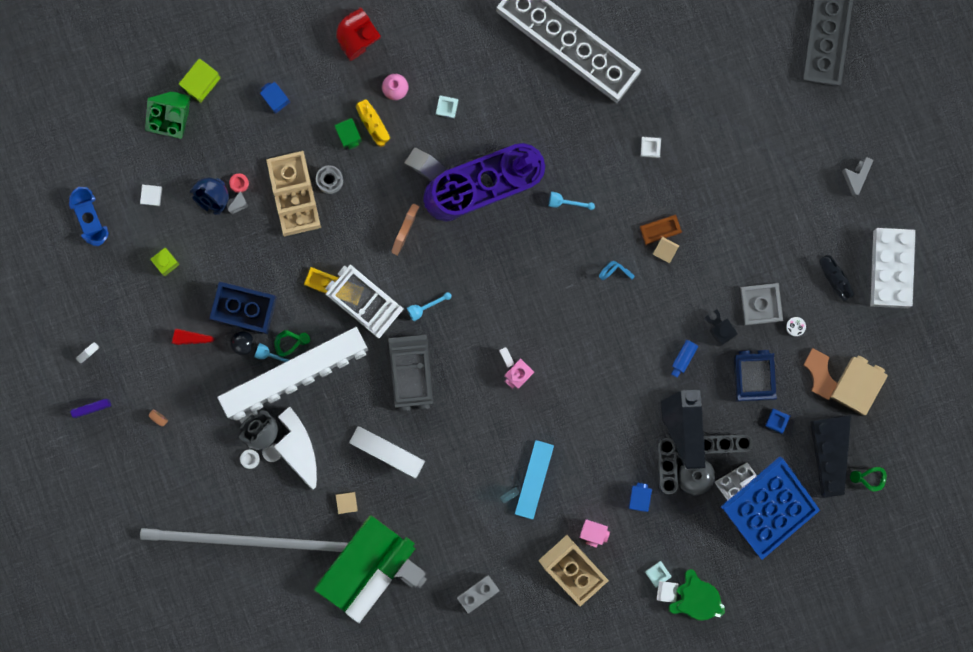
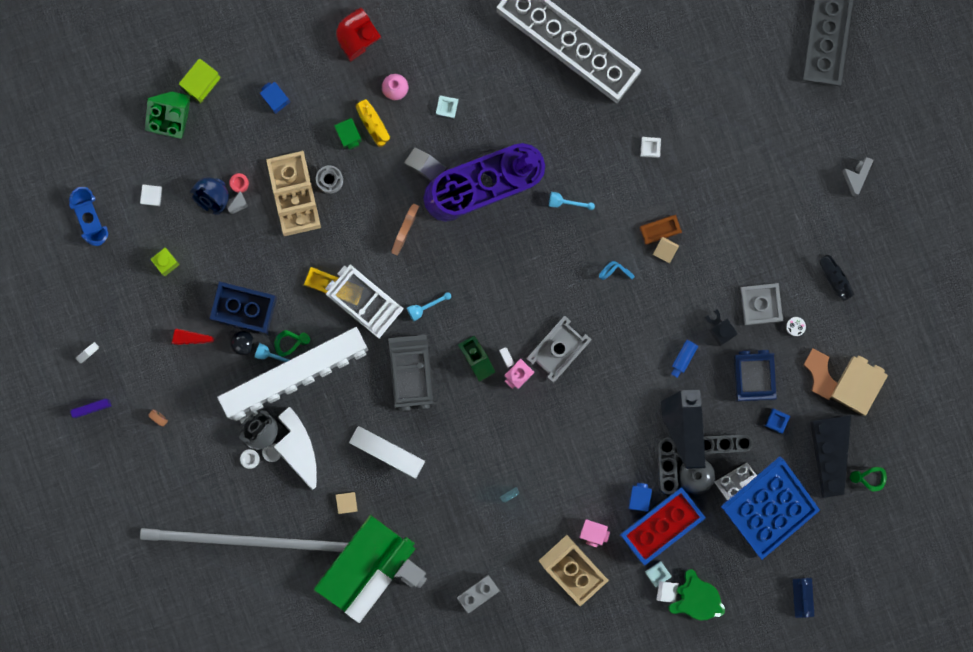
medium azure tile [515,440,554,519] -> none
white brick [870,228,915,308] -> none
none -> dark green slope [458,335,496,381]
none -> light grey piece [526,316,592,383]
none -> red brick [620,487,705,566]
none -> dark blue hinge [792,578,815,618]

